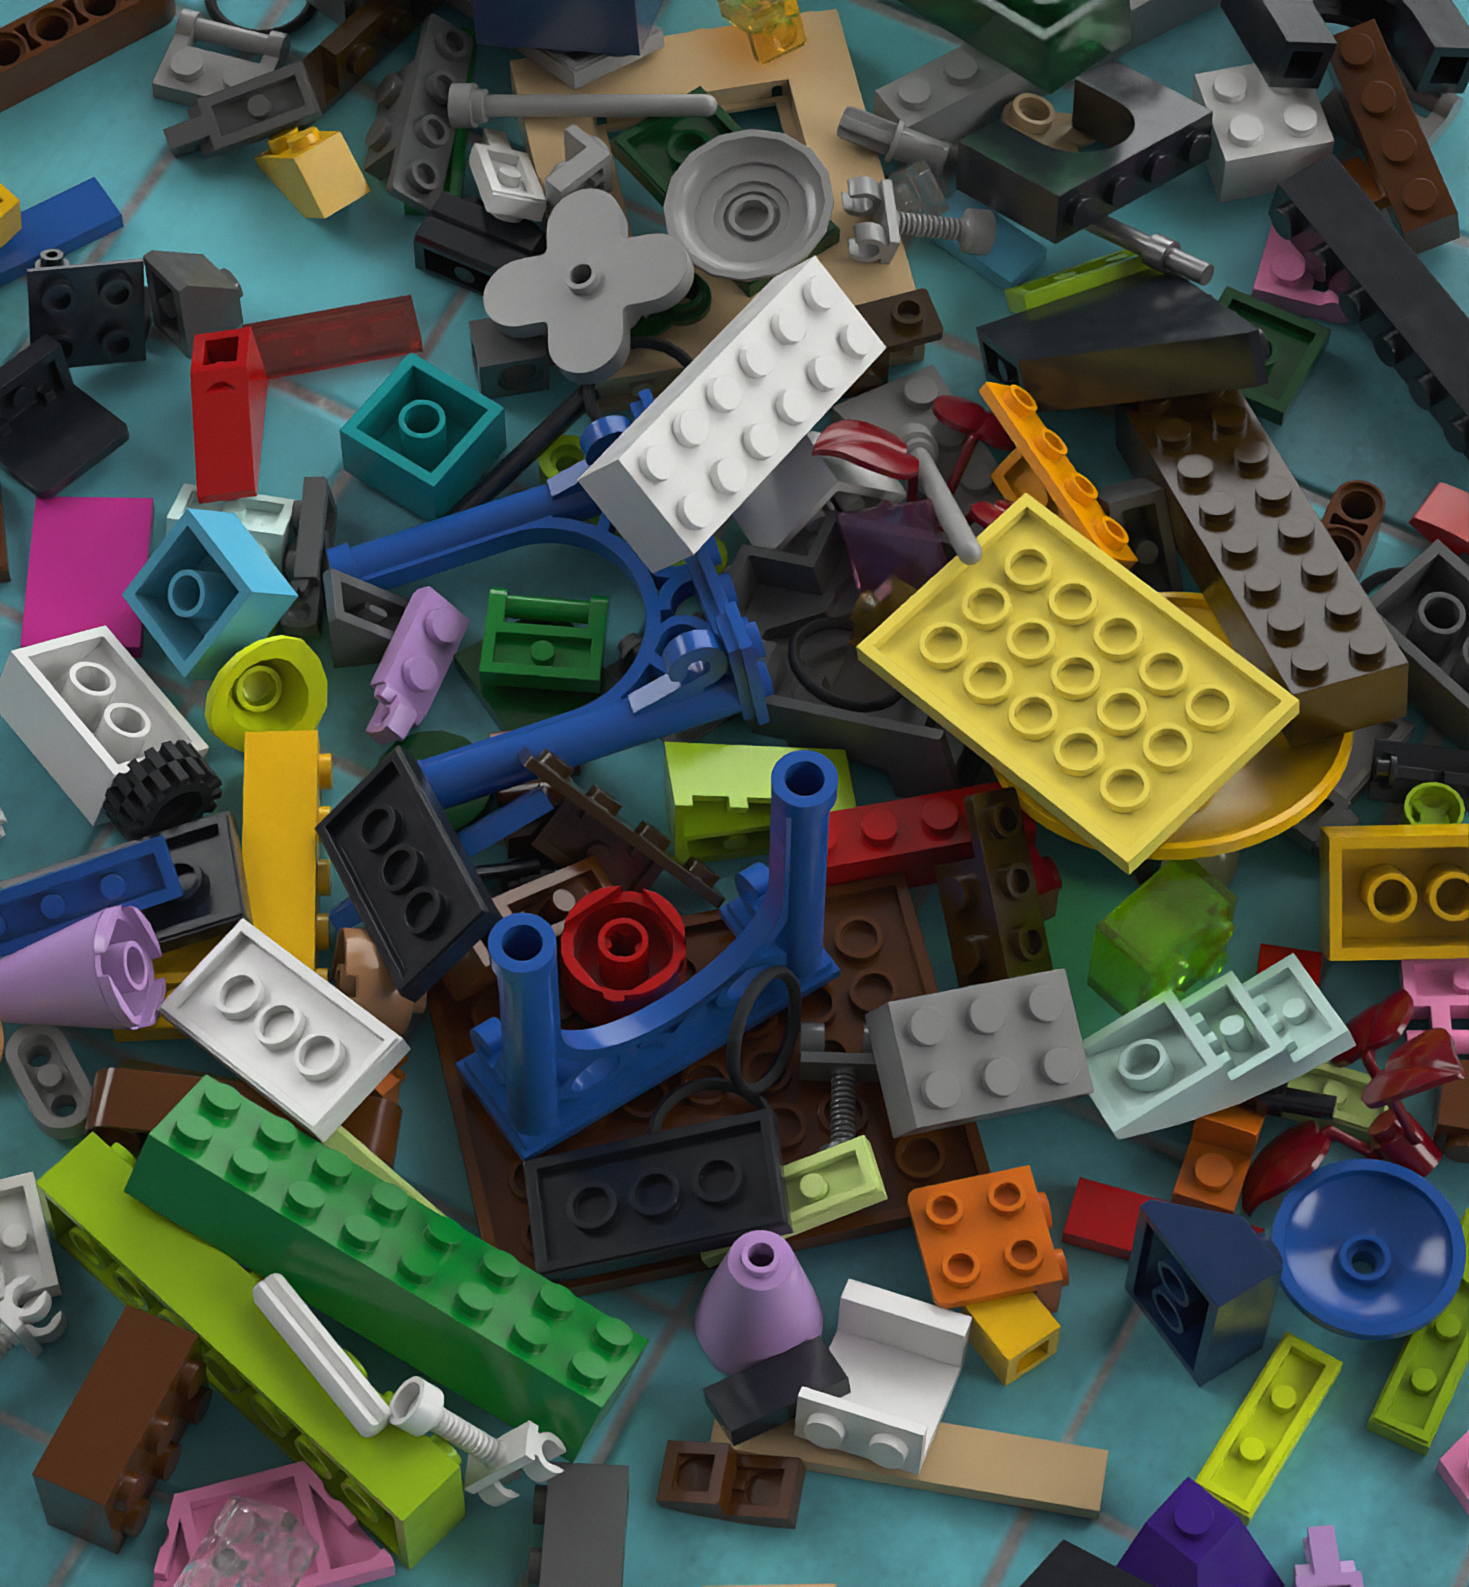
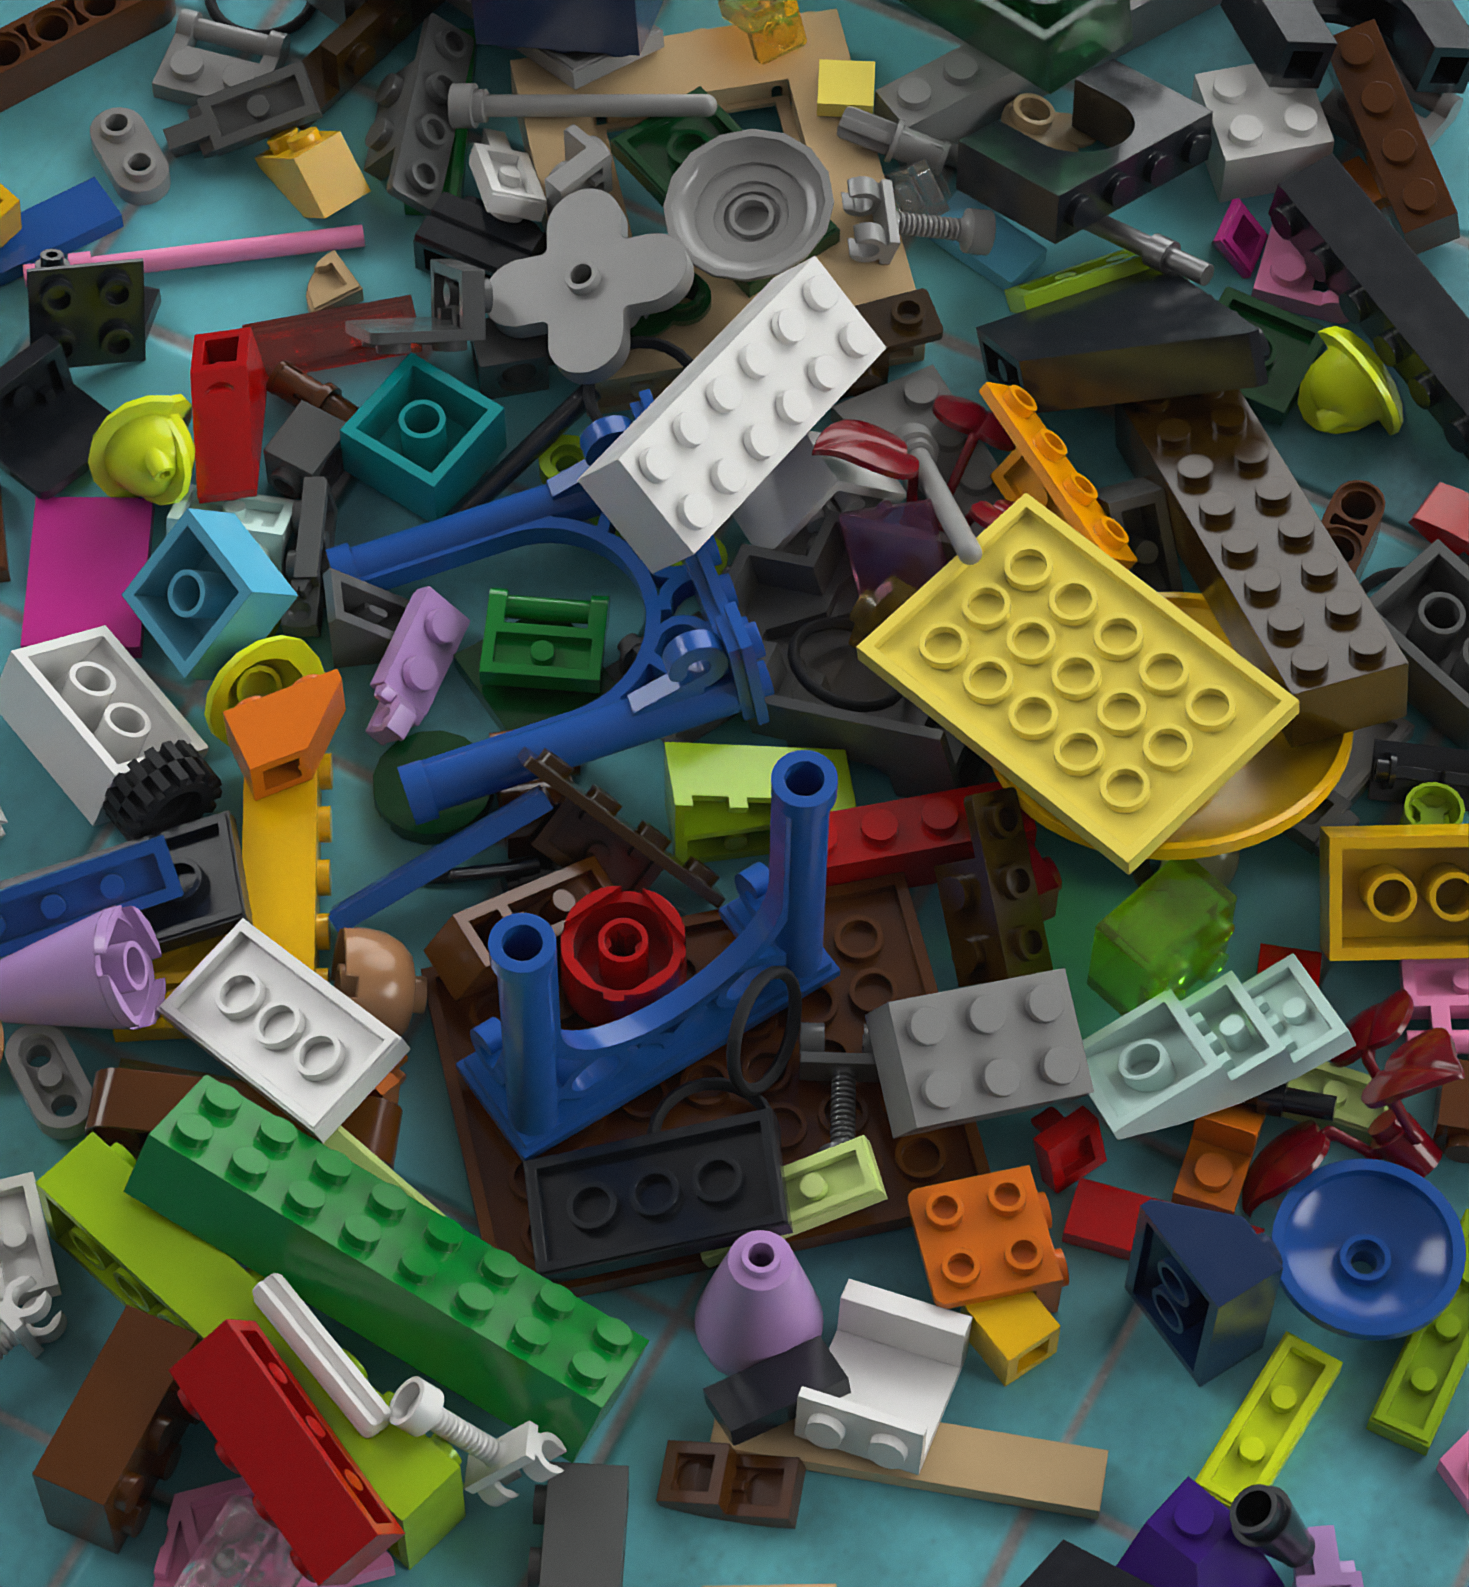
dark grey slope [143,250,243,360] -> none
black tile [315,745,502,1003] -> none
none -> bright pink bar [23,224,365,287]
none -> neon yellow helmet [88,393,195,506]
none -> light grey plate [90,107,171,205]
none -> red brick [168,1319,406,1586]
none -> orange slope [223,669,346,801]
none -> dark grey brick [263,400,346,500]
none -> reddish brown pin [266,360,360,422]
none -> tan tile [306,250,364,325]
none -> dark grey bracket [345,258,493,354]
none -> light yellow tile [817,59,875,117]
none -> red tile [1031,1105,1107,1194]
none -> dark pink slope [1211,198,1268,279]
none -> black cone [1230,1484,1315,1568]
none -> neon yellow helmet [1298,326,1403,436]

